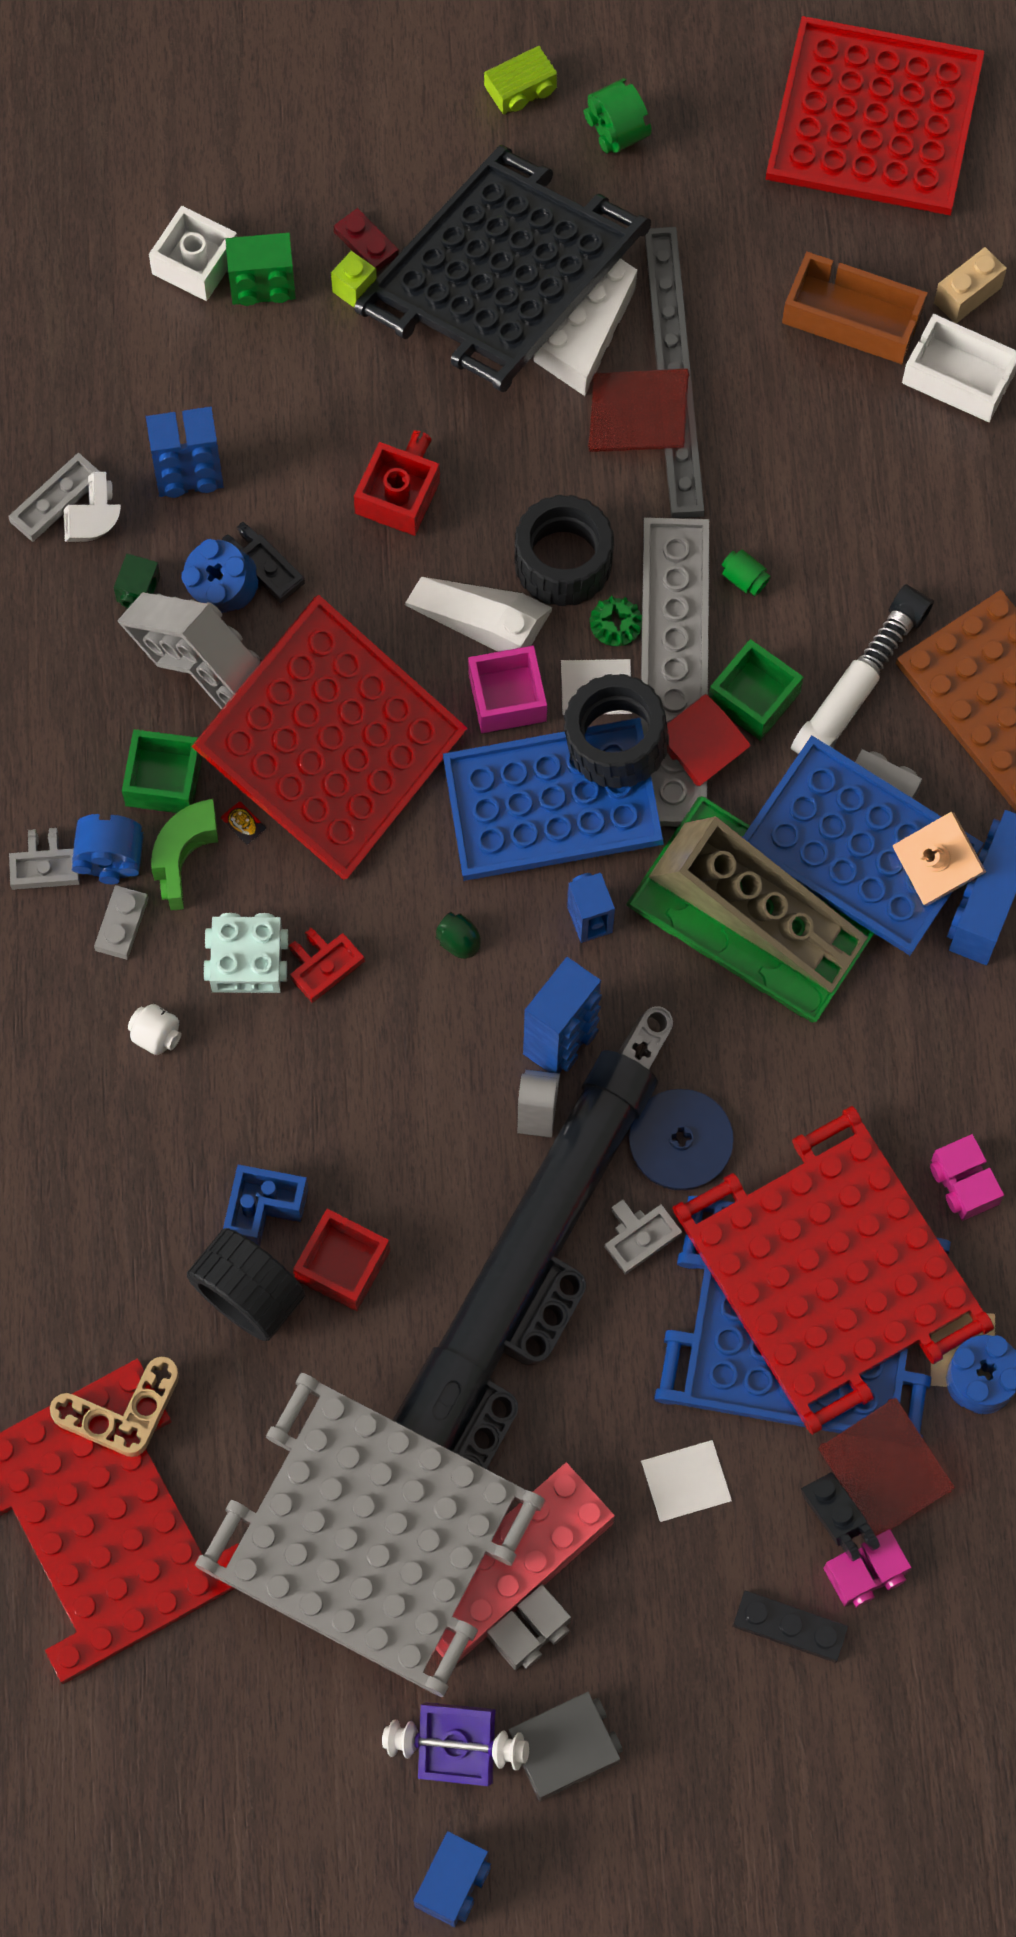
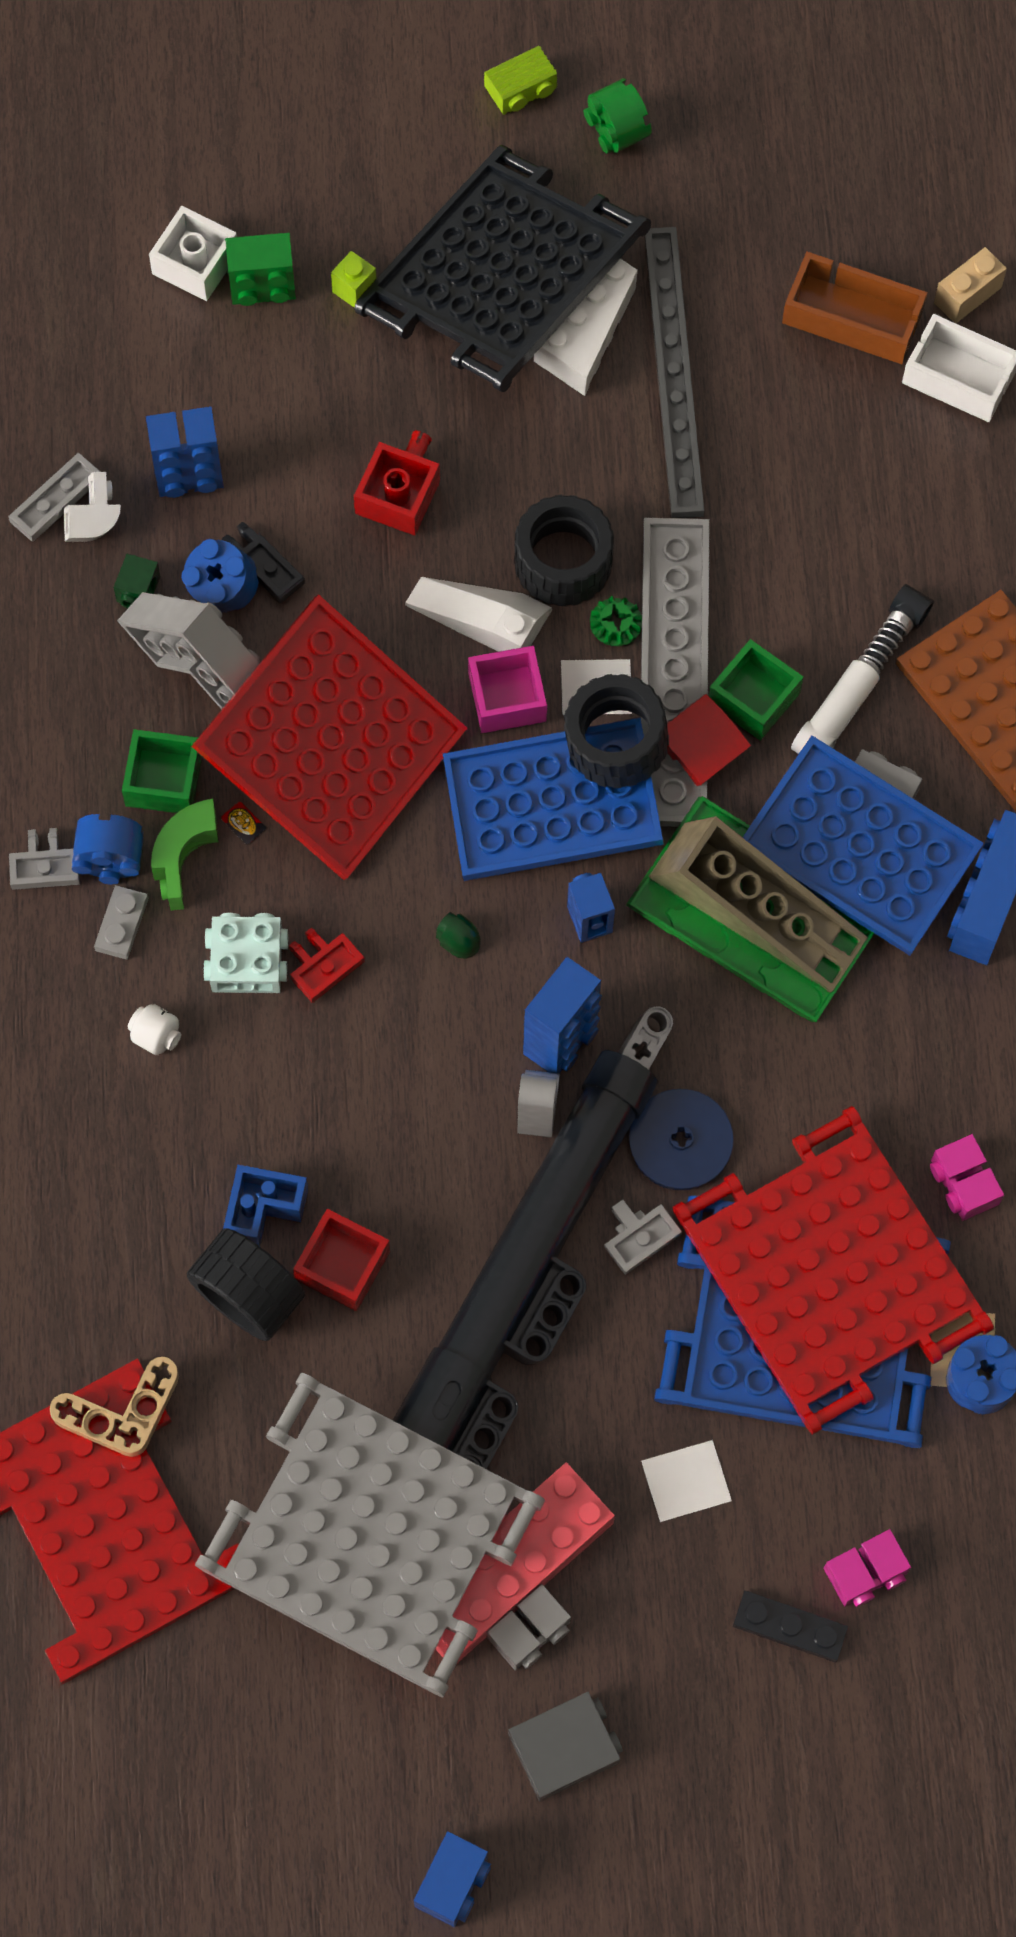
dark red plate [333,208,399,273] -> none
dark purple plate [382,1702,529,1786] -> none
clear red piece [588,369,690,452] -> none
green brick [721,549,771,597] -> none
red plate [765,16,985,216] -> none
black hinge [801,1472,880,1561] -> none
clear red piece [818,1397,955,1536] -> none
light nougat tile [892,812,986,906] -> none

